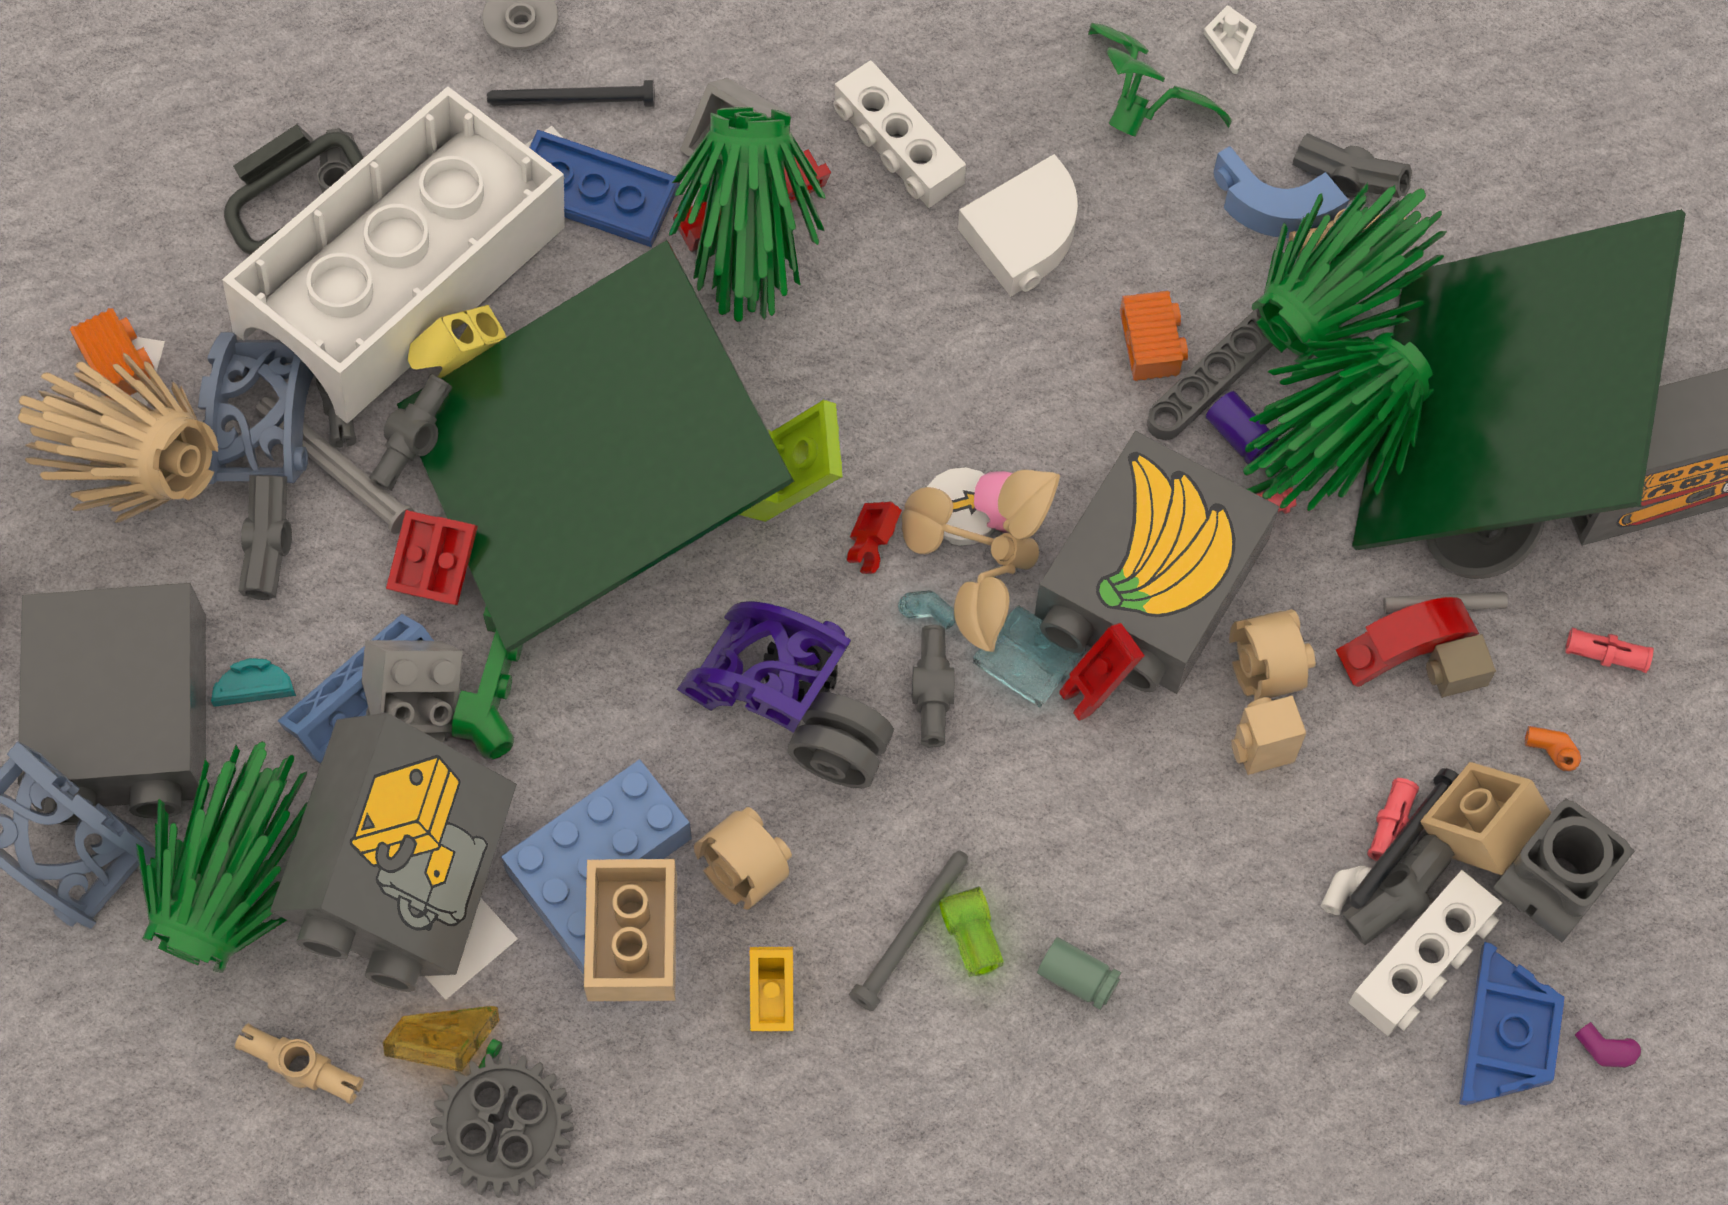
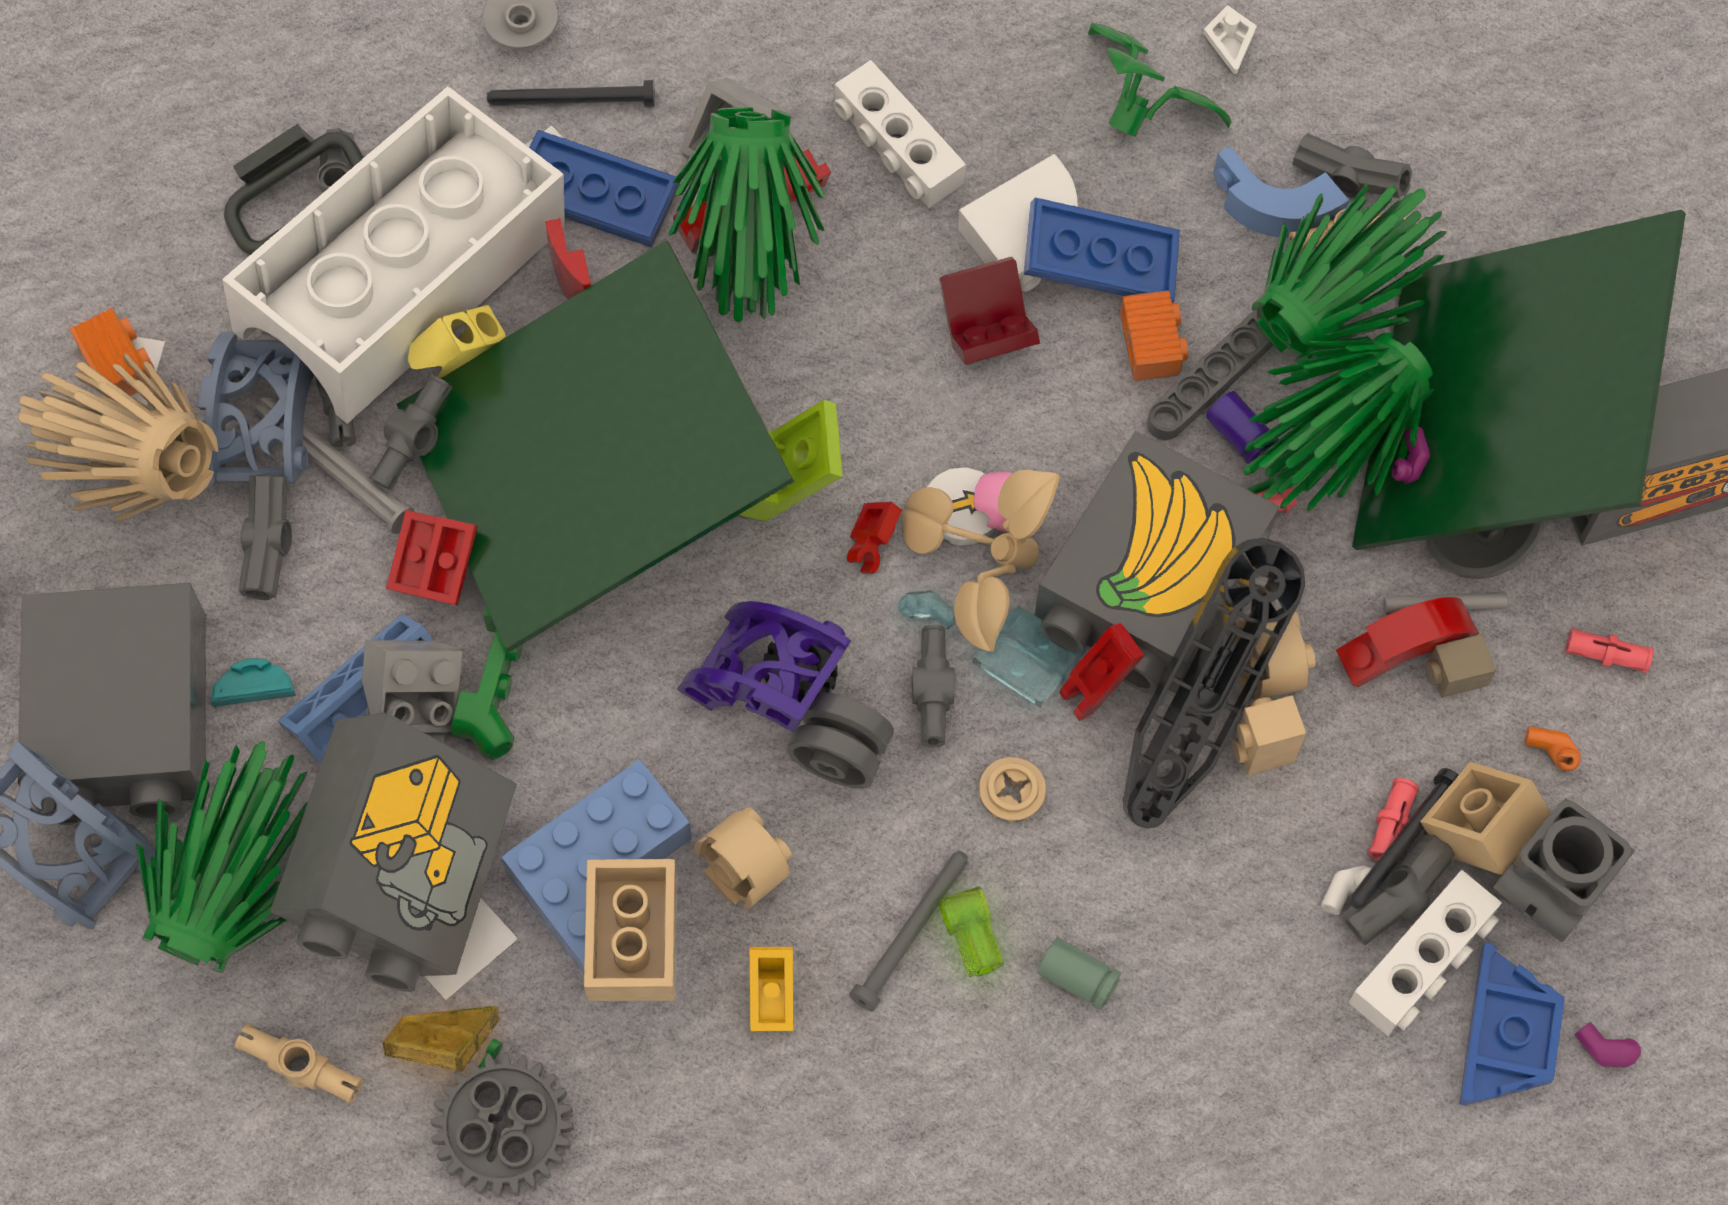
none -> red slope [545,218,591,299]
none -> dark red bracket [939,257,1040,365]
none -> tan gear [979,757,1046,823]
none -> blue tile [1024,197,1180,303]
none -> black beam [1122,538,1305,829]
none -> magenta arm [1391,427,1430,484]

